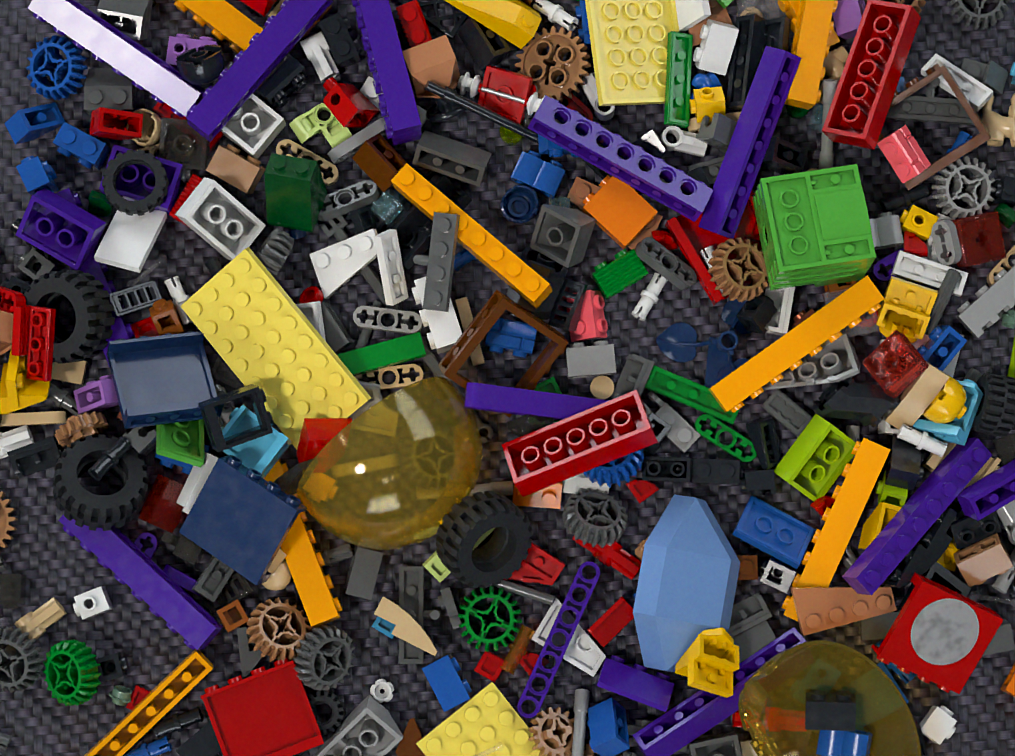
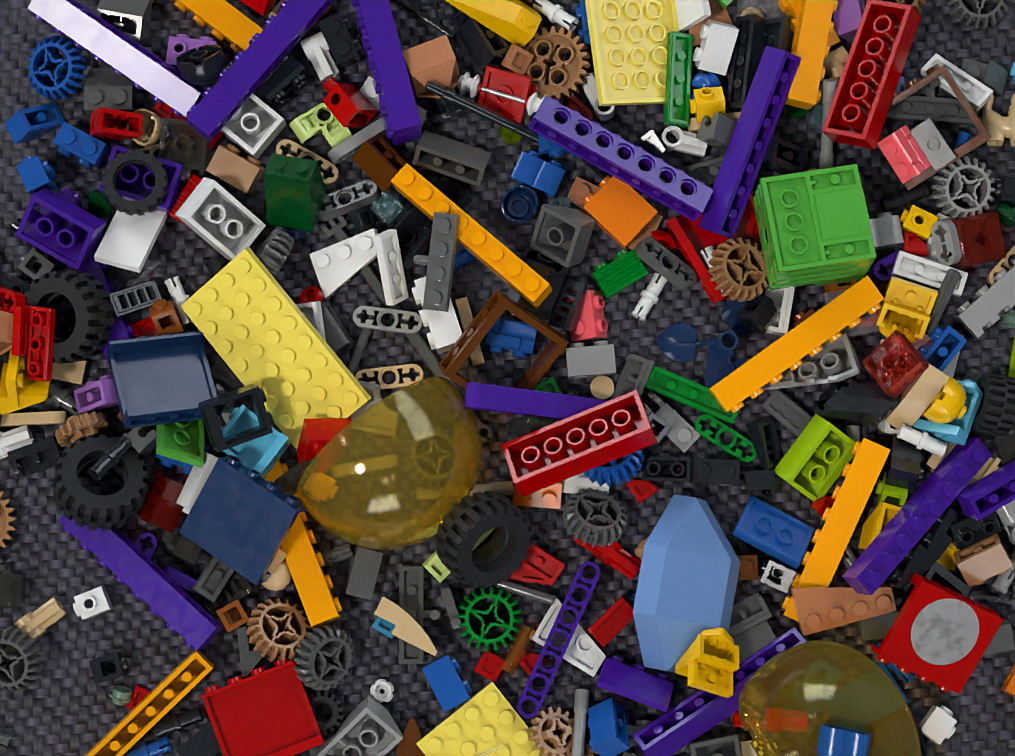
green gear [42,639,101,706] -> none
green tile [337,332,426,376] -> none
red brick [395,0,433,48] -> none
black brick [805,690,856,731] -> none
none -> nougat tile [501,44,534,75]
none -> plate [910,118,957,171]

